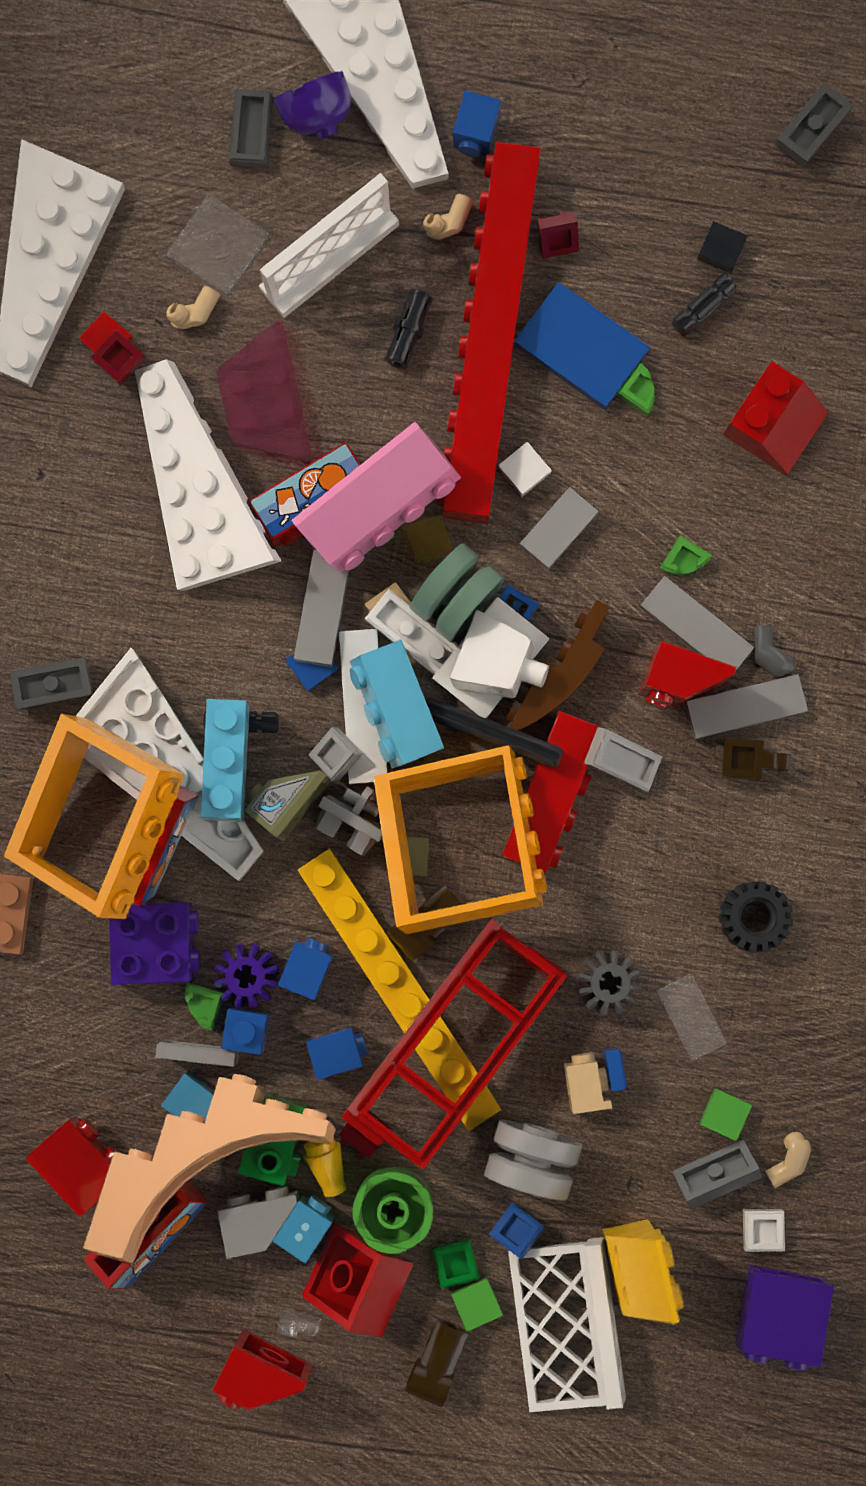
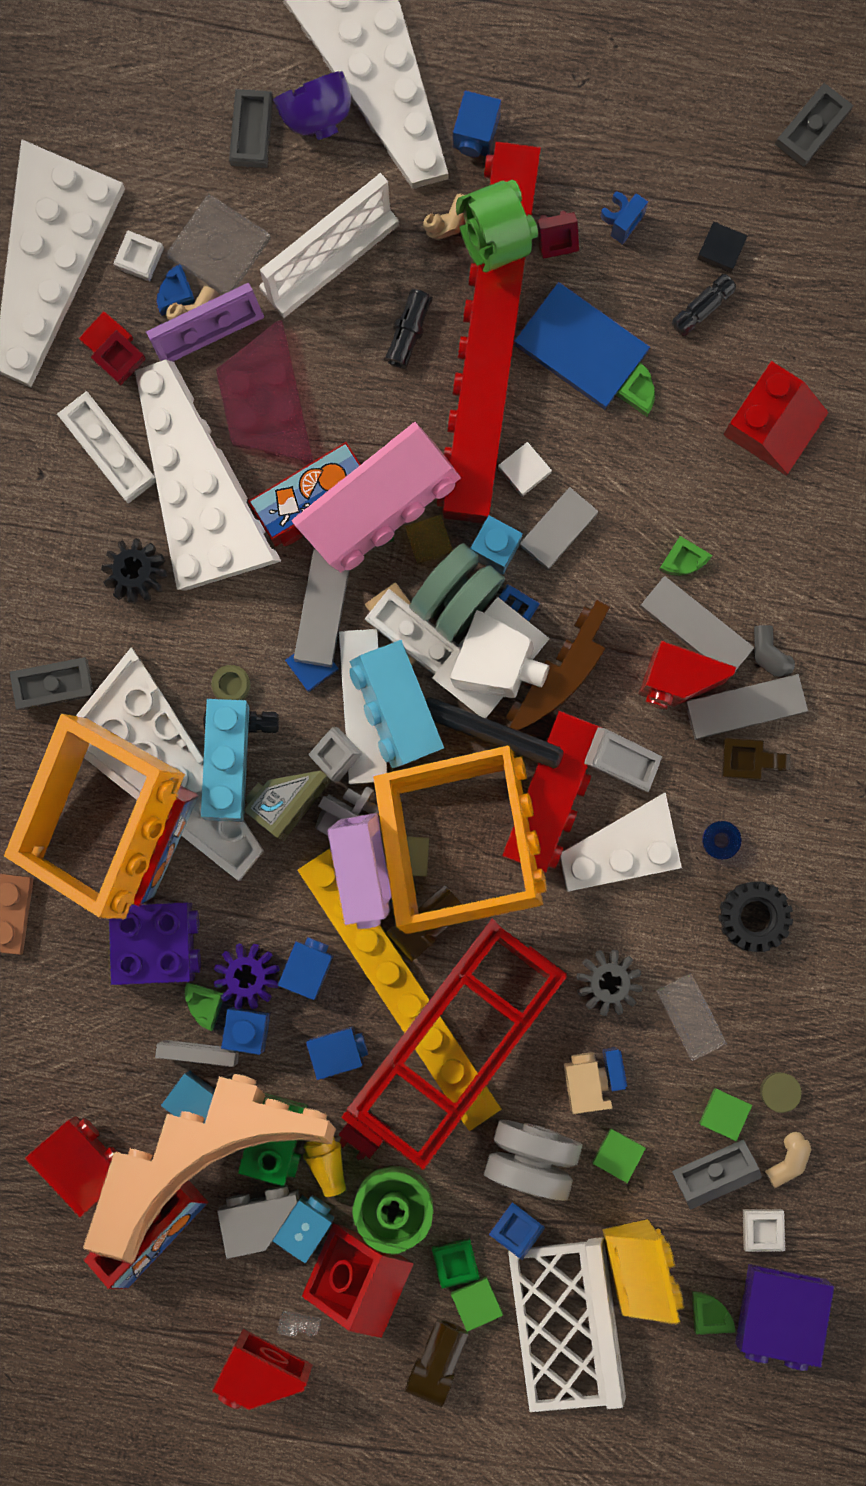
none -> white tile [57,391,156,504]
none -> black gear [101,538,168,604]
none -> white tile [113,231,164,282]
none -> medium lavender tile [146,282,264,362]
none -> blue tile [157,264,195,316]
none -> olive tile [211,665,251,700]
none -> lavender window [328,813,393,929]
none -> bright green brick [456,180,538,273]
none -> dark azure brick [471,515,523,575]
none -> white wing [560,793,682,892]
none -> bright green tile [592,1128,646,1183]
none -> blue tile [600,192,648,245]
none -> bright green tile [692,1291,736,1334]
none -> clear blue plate [702,821,742,860]
none -> olive tile [760,1072,802,1113]

